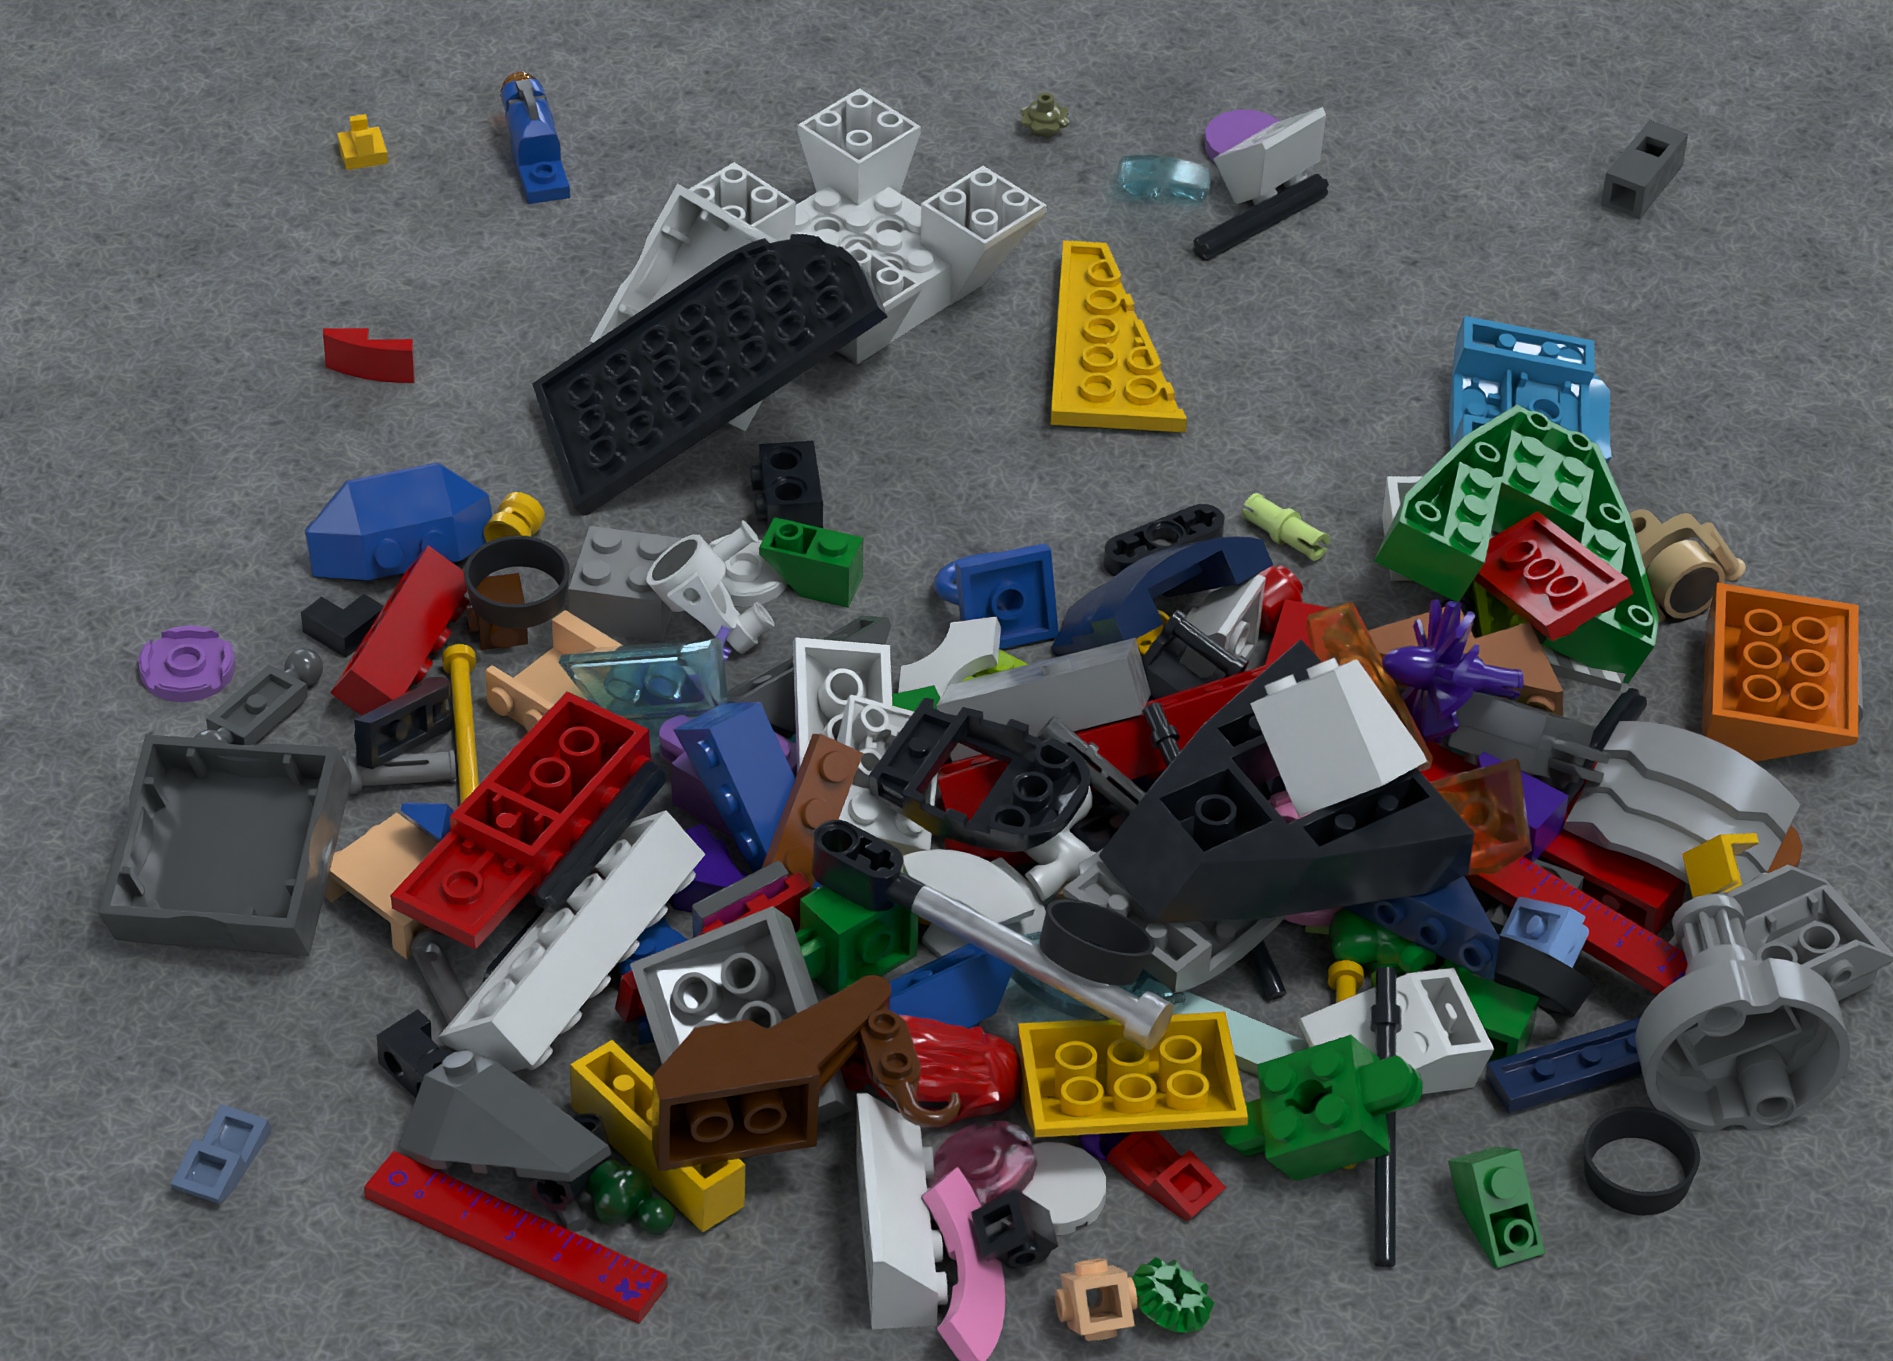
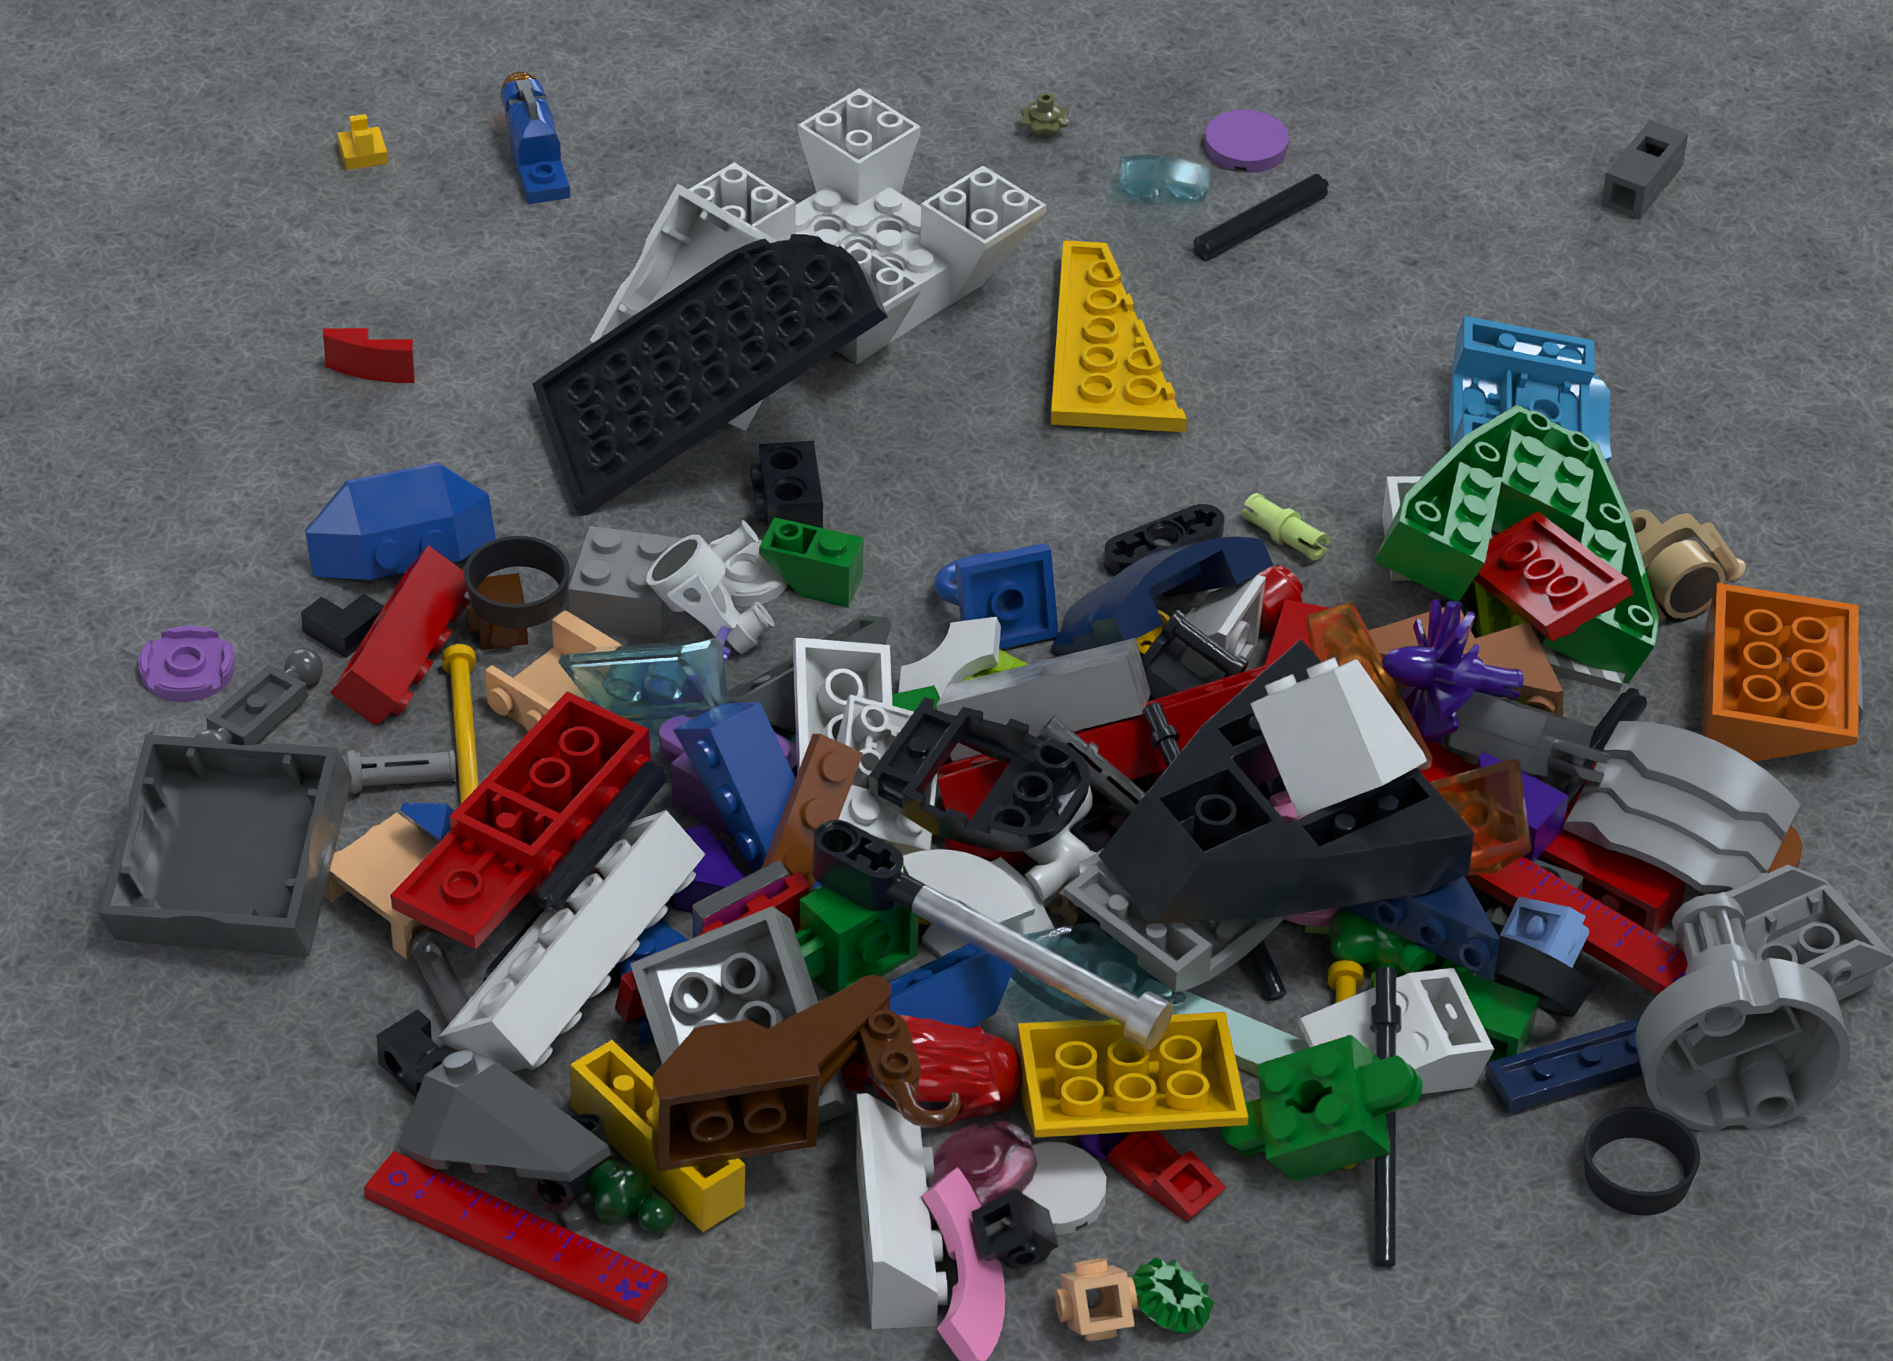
sand blue slope [170,1104,272,1204] -> none
black plate [354,677,452,769] -> none
yellow wheel [483,492,545,542] -> none
black tyre [1039,899,1155,986] -> none
white slope [1213,107,1326,205] -> none
green slope [1448,1146,1545,1268] -> none
yellow panel [1682,833,1759,898] -> none

